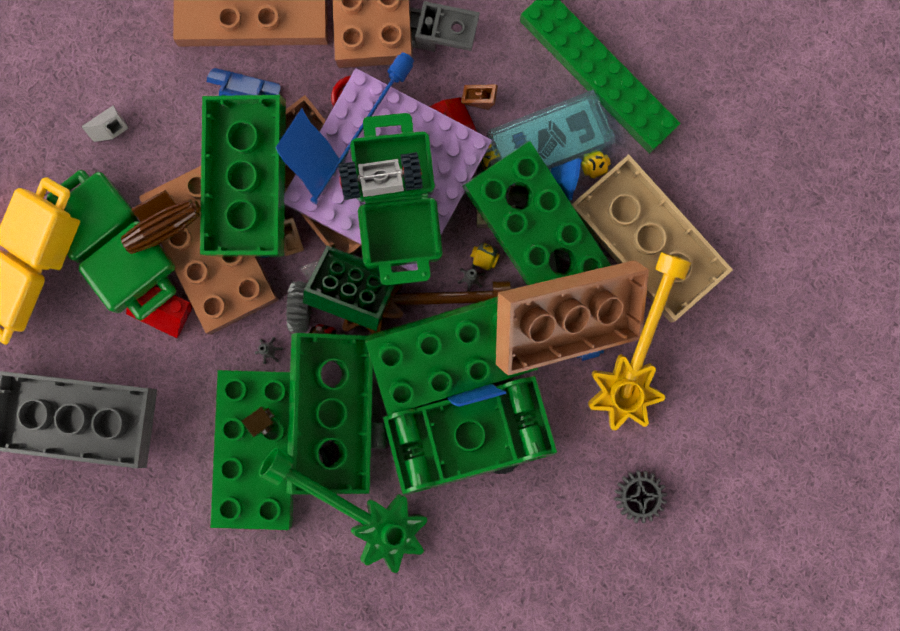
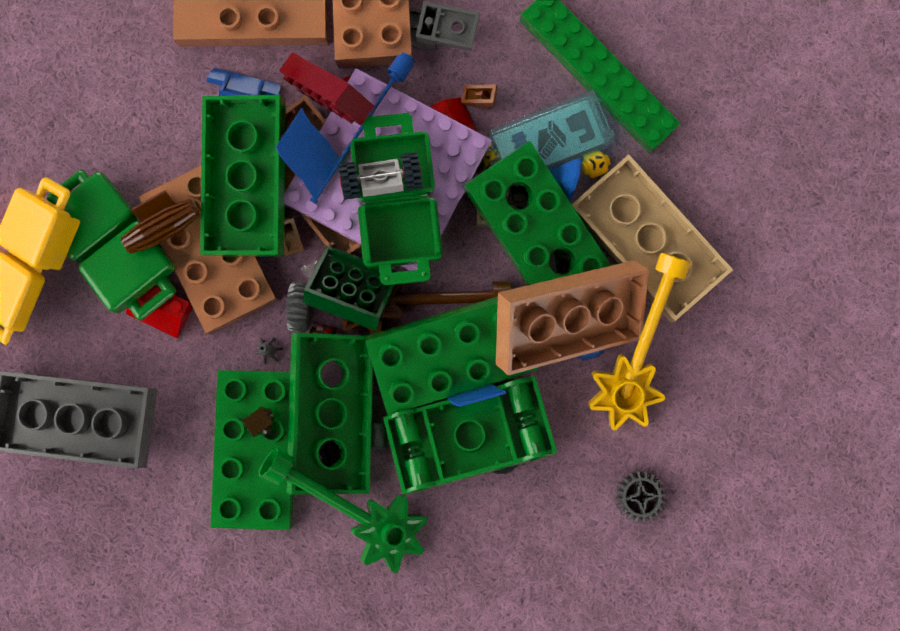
light grey slope [82,106,128,142] -> none
dark grey piece [458,264,485,291] -> none
yellow head [470,242,500,270] -> none
none -> dark red brick [279,52,375,126]

